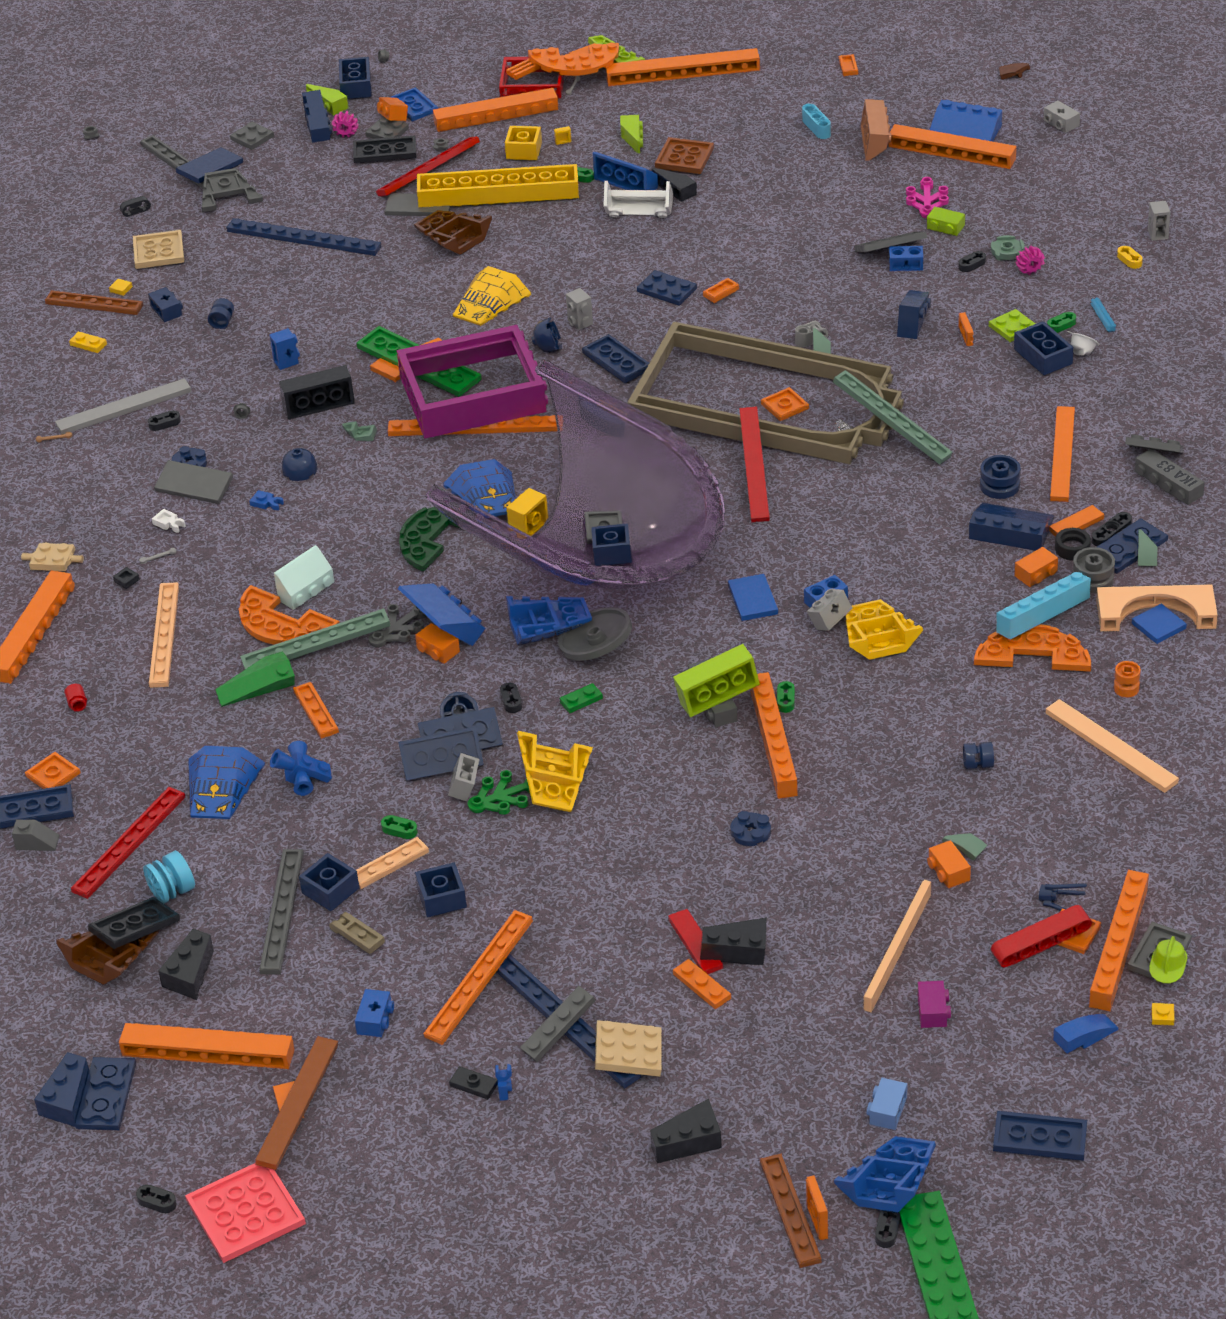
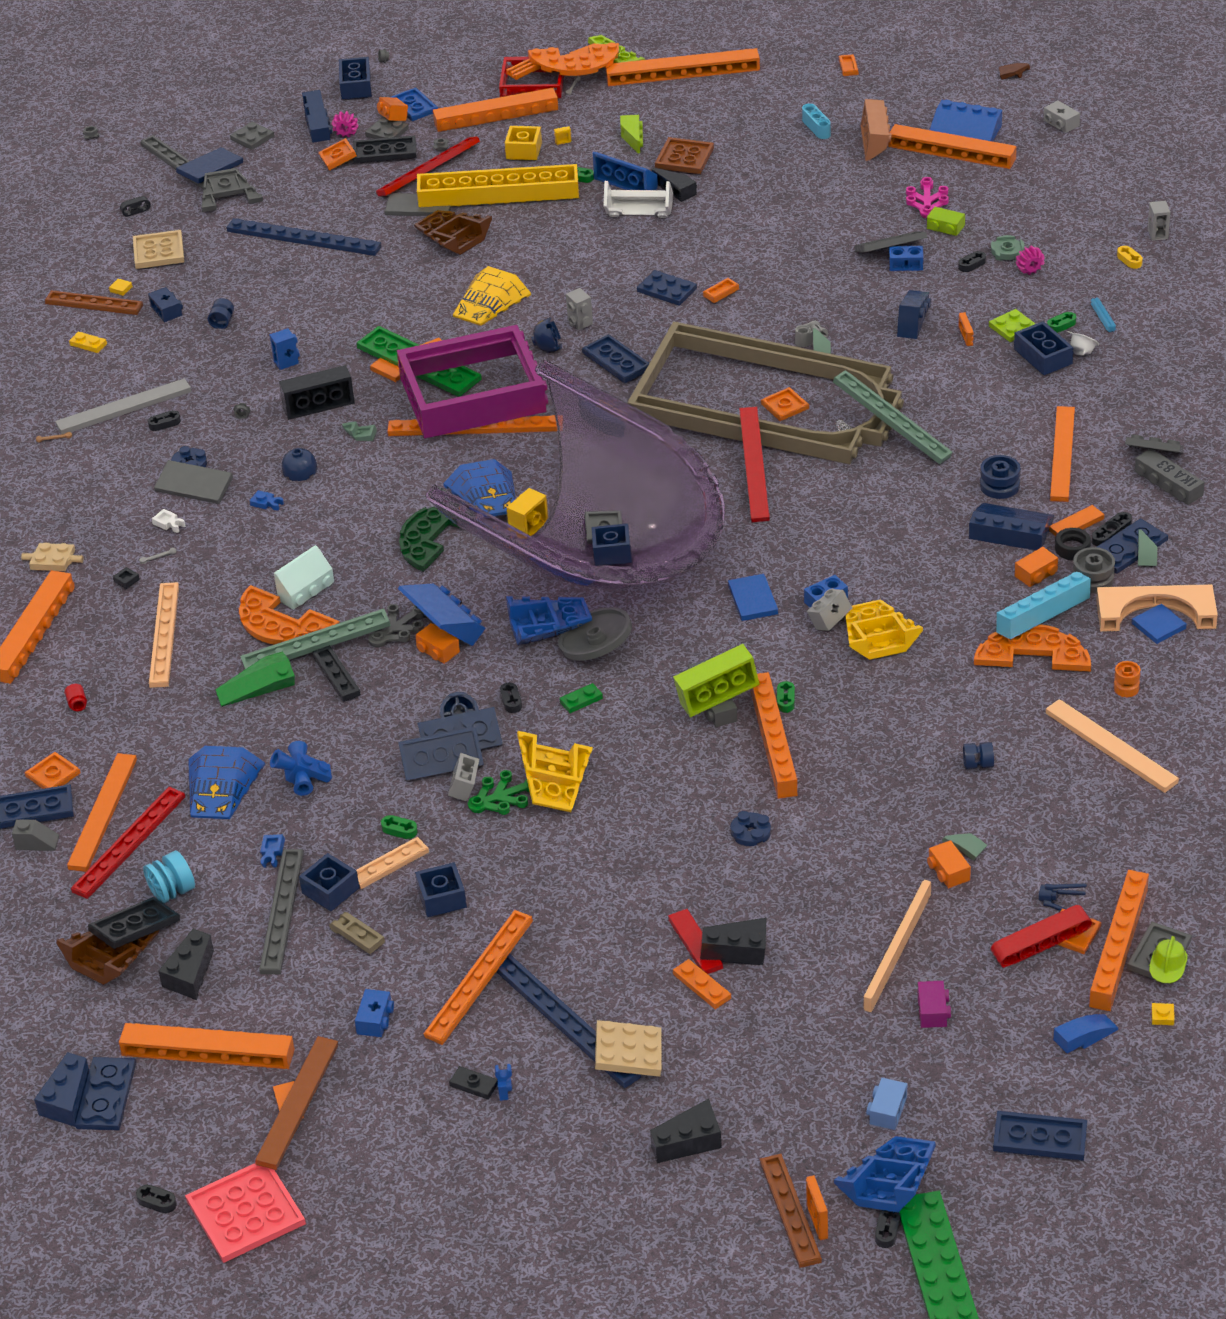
orange tile [293,682,339,739] -> none
lime slope [306,84,349,115] -> none
dark grey plate [520,986,596,1062] -> none
none -> orange tile [67,753,137,872]
none -> blue plate [260,834,285,868]
none -> black plate [312,645,361,702]
none -> orange tile [319,138,357,170]

